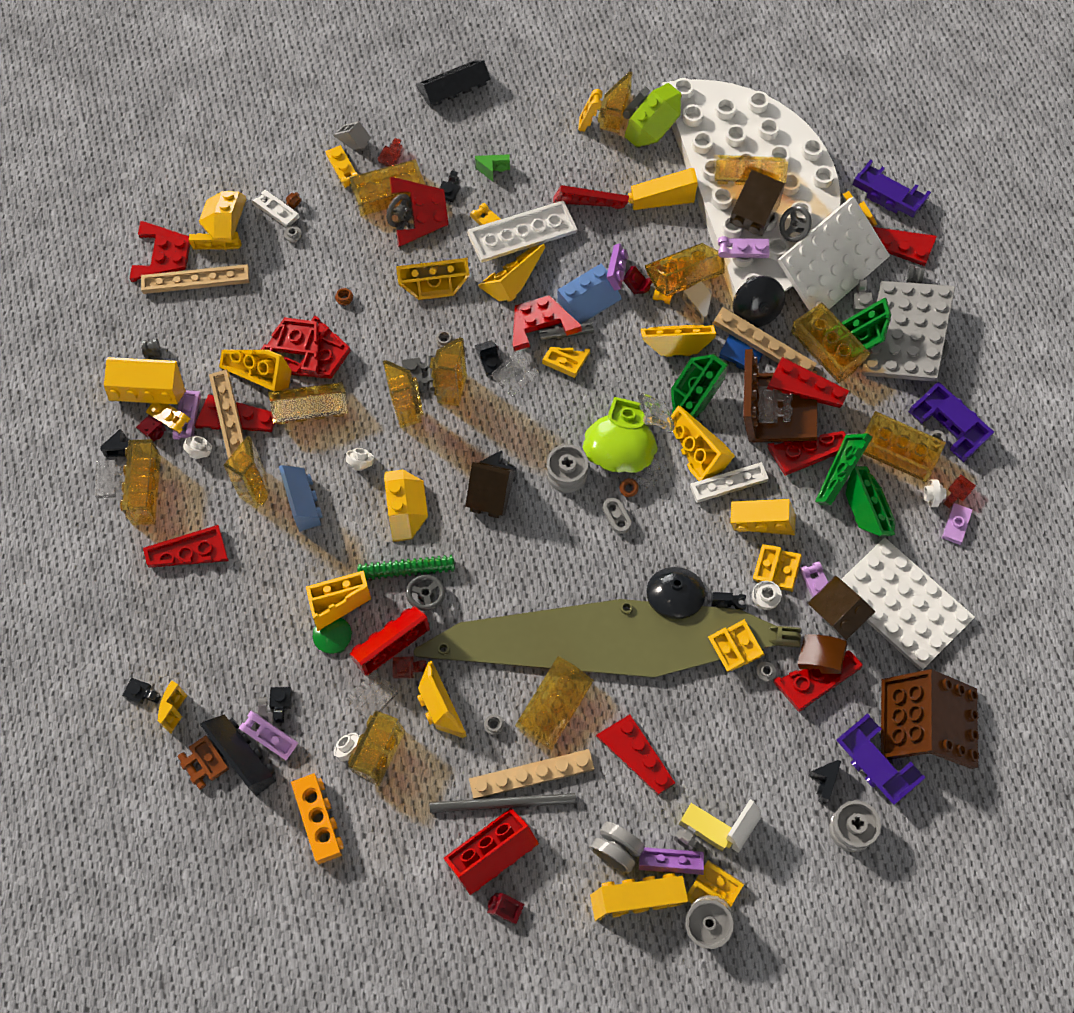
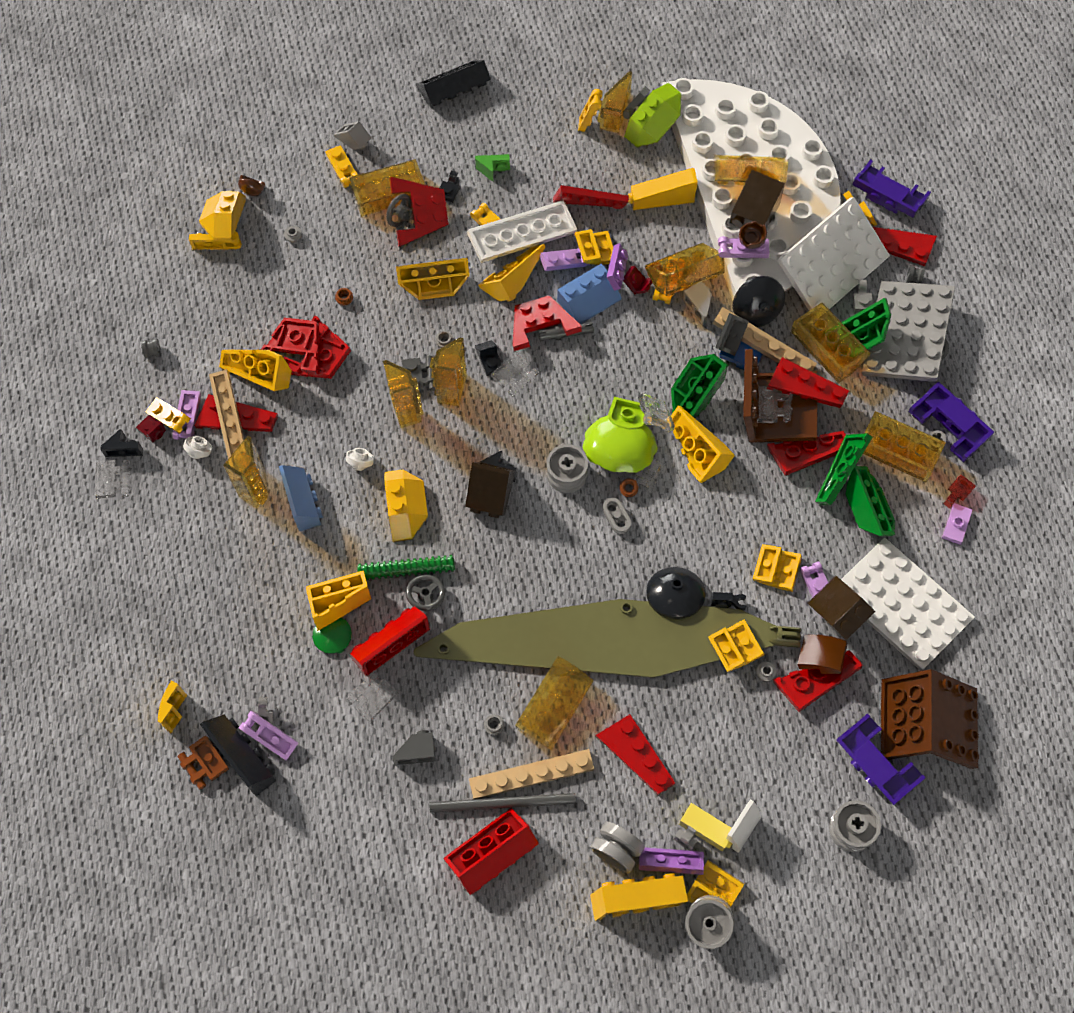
yellow slope [104,358,186,405] -> none
clear yellow brick [120,439,161,525] -> none
black plate [122,677,161,704] -> none
red wing [129,221,190,282] -> none
tan plate [141,264,250,294] -> none
red wing [143,525,229,568] -> none
white plate [252,190,300,228] -> none
clear yellow slope [268,382,348,424] -> none
black plate [269,687,292,723] -> none
dark orange plate [286,192,302,209] -> none
light orange brick [291,773,344,865] -> none
white plate [334,733,363,761] -> none
clear yellow slope [348,710,405,787] -> none
clear red plate [378,138,402,168] -> none
clear red plate [393,657,427,679] -> none
yellow wedge [417,660,467,738] -> none
dark red bracket [487,893,525,924] -> none
yellow wing [542,347,590,378] -> none
yellow wedge [641,325,716,357] -> none
white plate [690,462,769,503] -> none
yellow wedge [730,499,796,535] -> none
white plate [752,581,782,610] -> none
dark grey piece [779,206,812,242] -> none
black slope [808,760,841,804] -> none
white plate [924,479,946,507] -> none
none -> reddish brown hair [238,175,265,196]
none -> dark grey slope [393,730,436,765]
none -> lavender plate [540,247,590,271]
none -> yellow slope [575,229,613,265]
none -> dark grey hinge [715,313,749,356]
none -> reddish brown hair [739,221,767,249]

